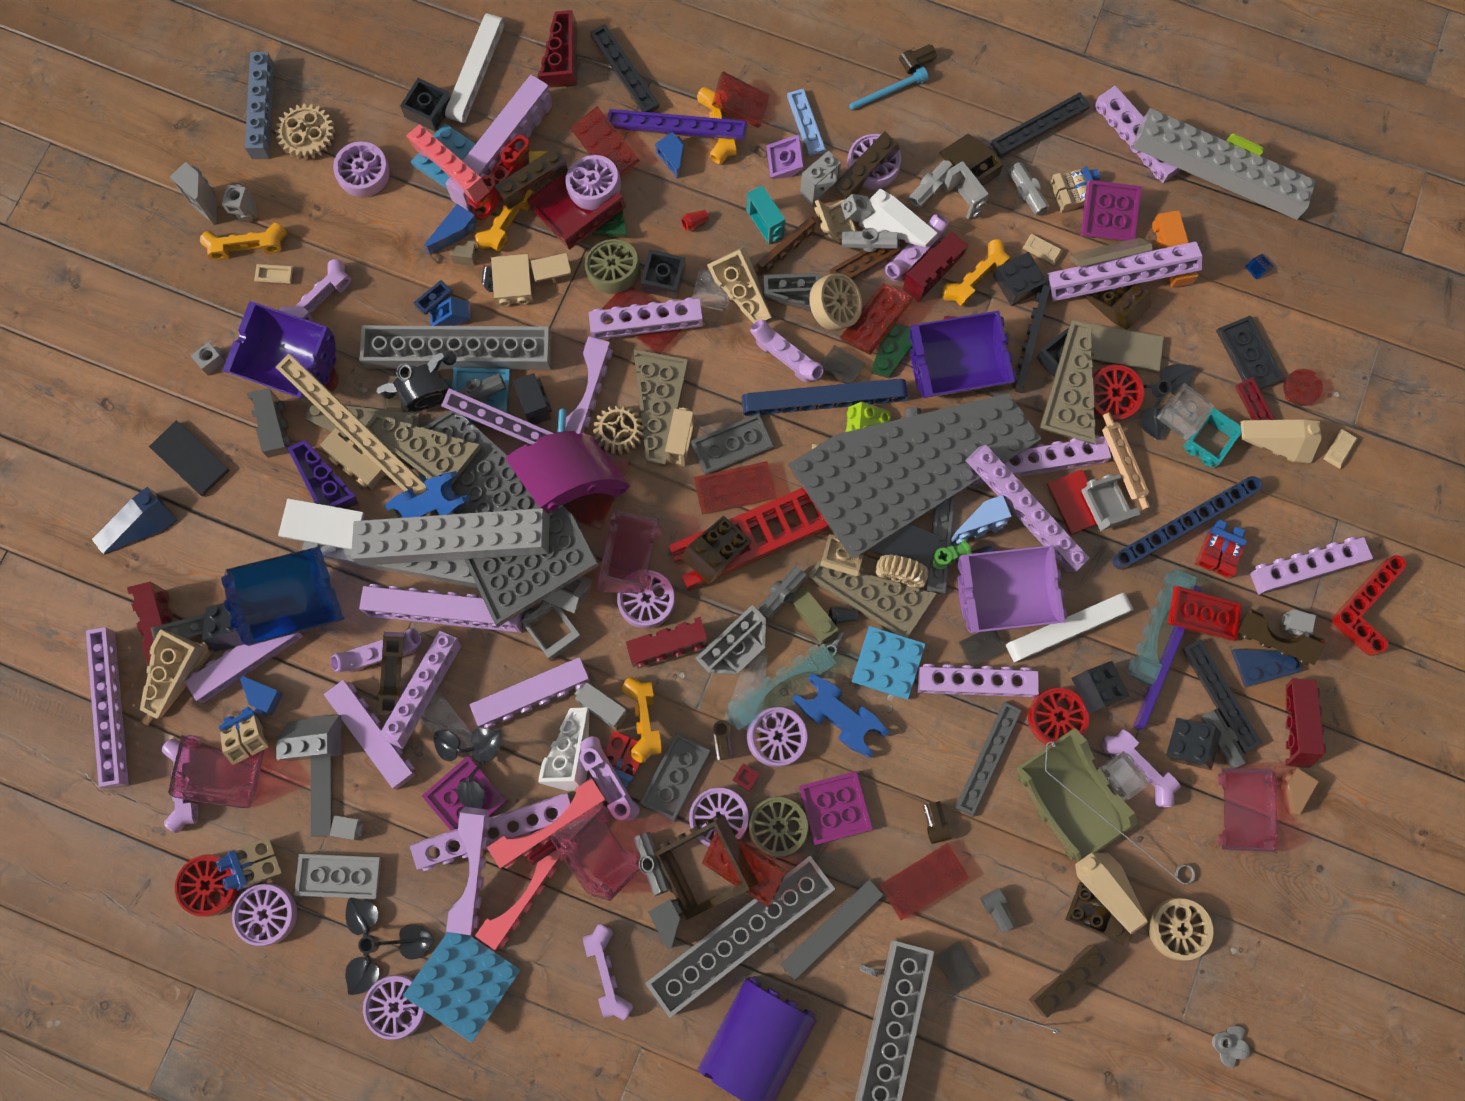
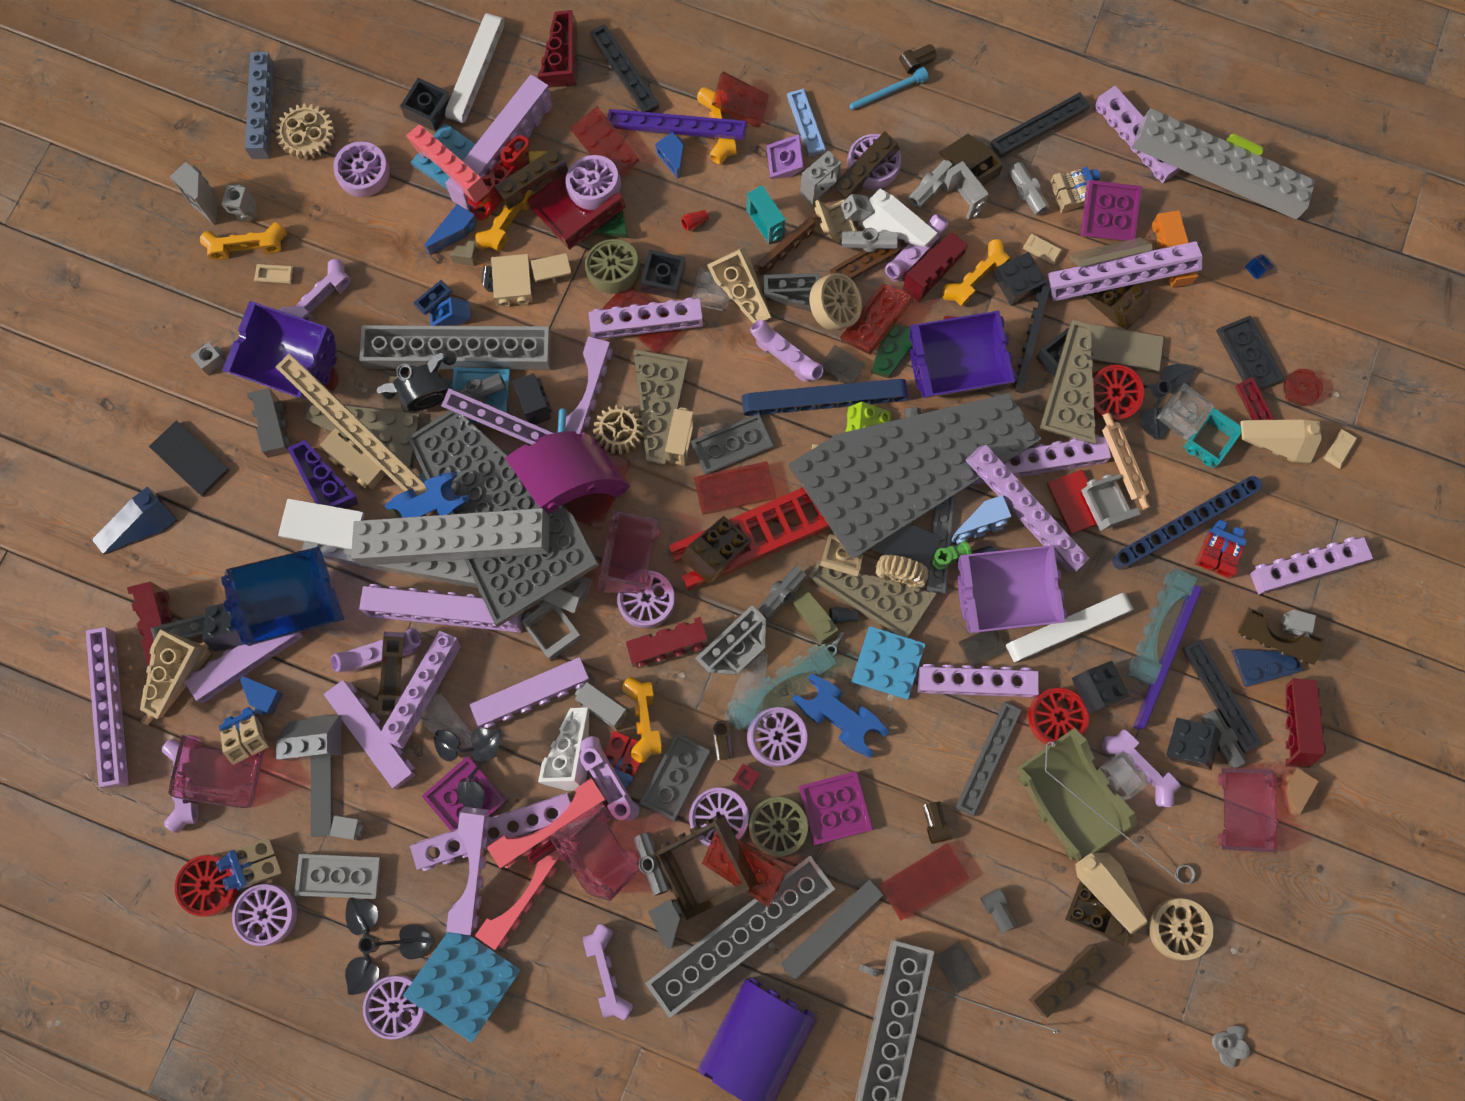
dark tan wing [366,414,482,486] -> none
red tile [1168,586,1242,641] -> none
red beam [1332,555,1406,656] -> none

